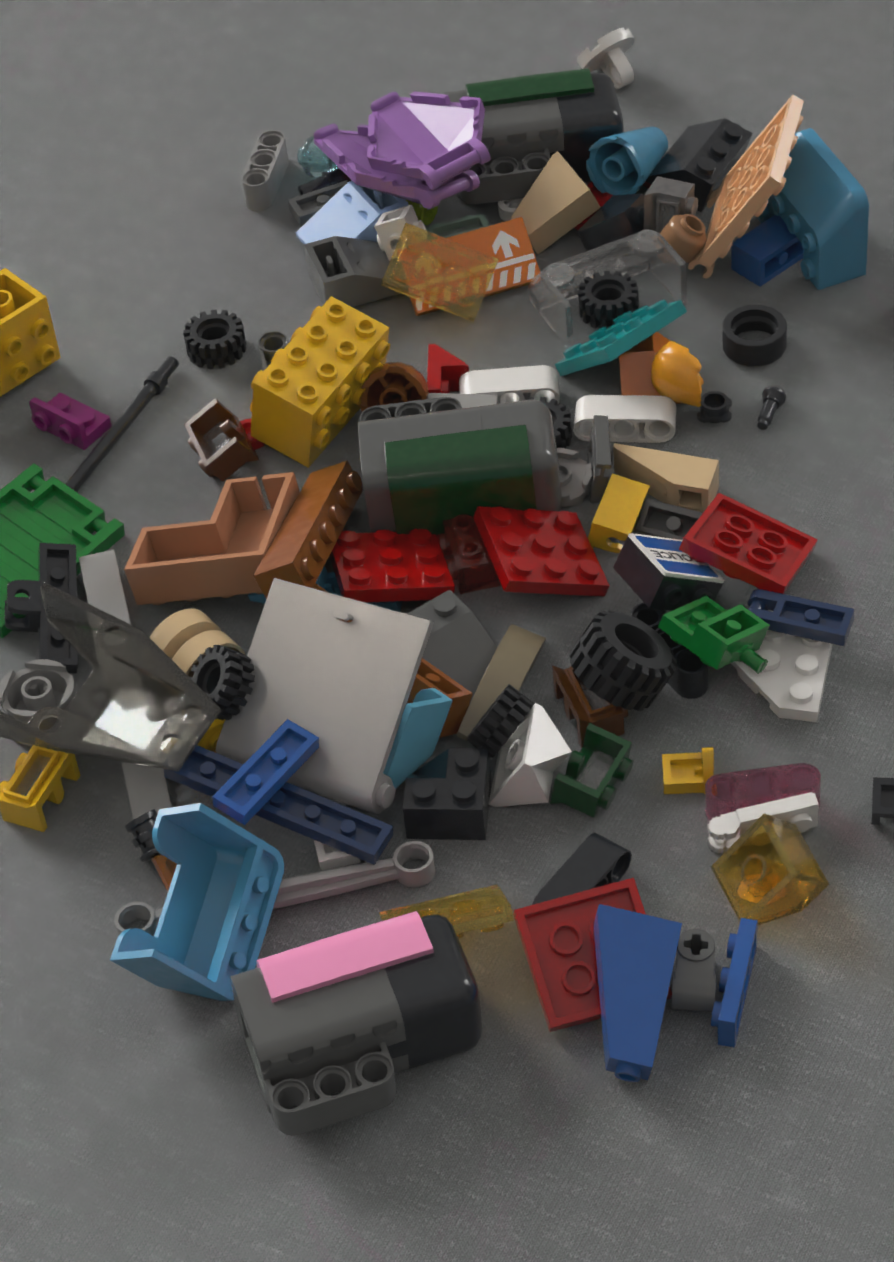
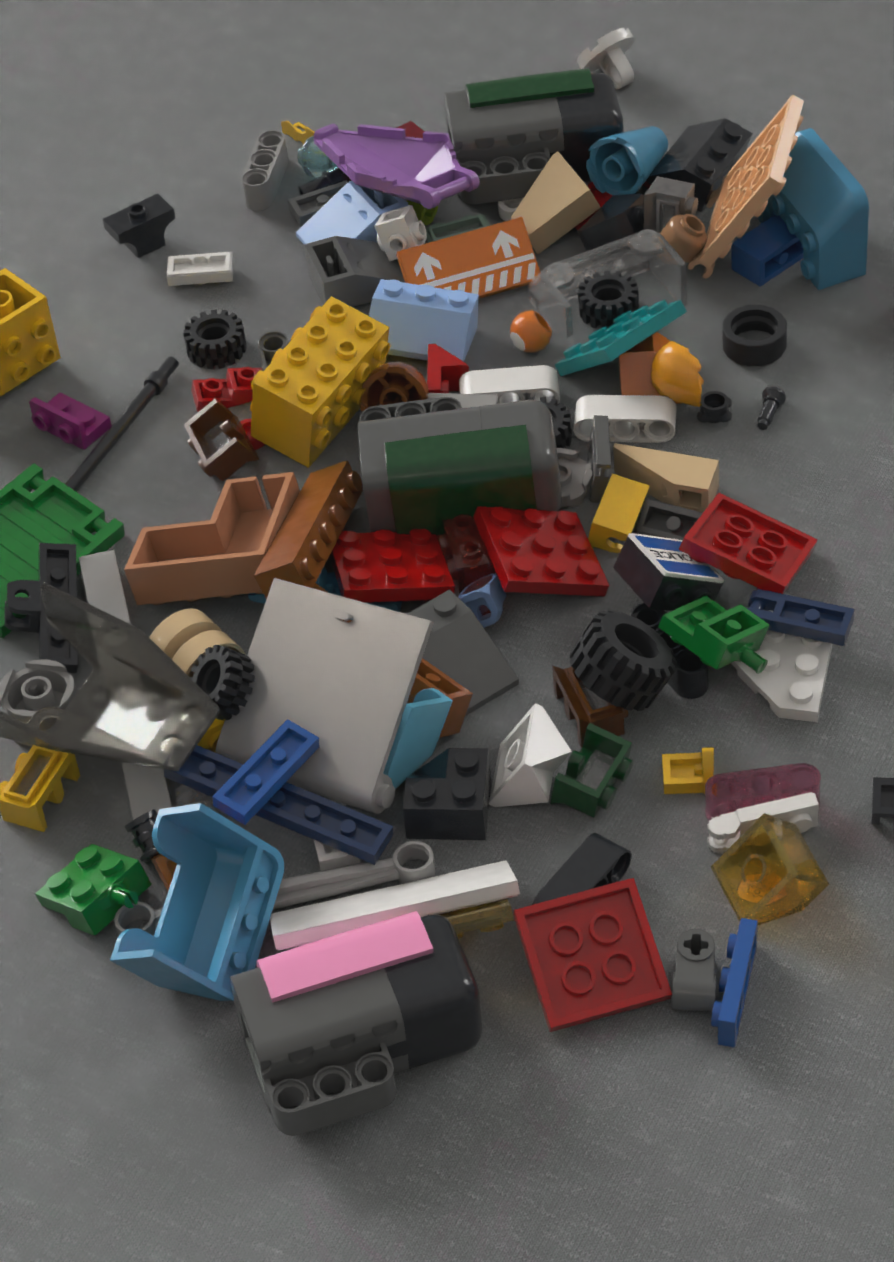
medium lavender windscreen [367,91,491,191] -> none
clear yellow plate [381,223,499,322] -> none
dark tan slope [457,624,546,741] -> none
black tyre [466,684,534,759] -> none
blue slope [594,904,682,1082] -> none
none -> green plate [35,844,152,936]
none -> black brick [103,193,176,258]
none -> white plate [167,252,234,286]
none -> red slope [191,367,261,412]
none -> white tile [270,860,520,951]
none -> yellow piece [281,120,321,153]
none -> light blue slope [369,279,479,362]
none -> medium blue rock [458,574,507,628]
none -> orange piece [510,310,552,353]

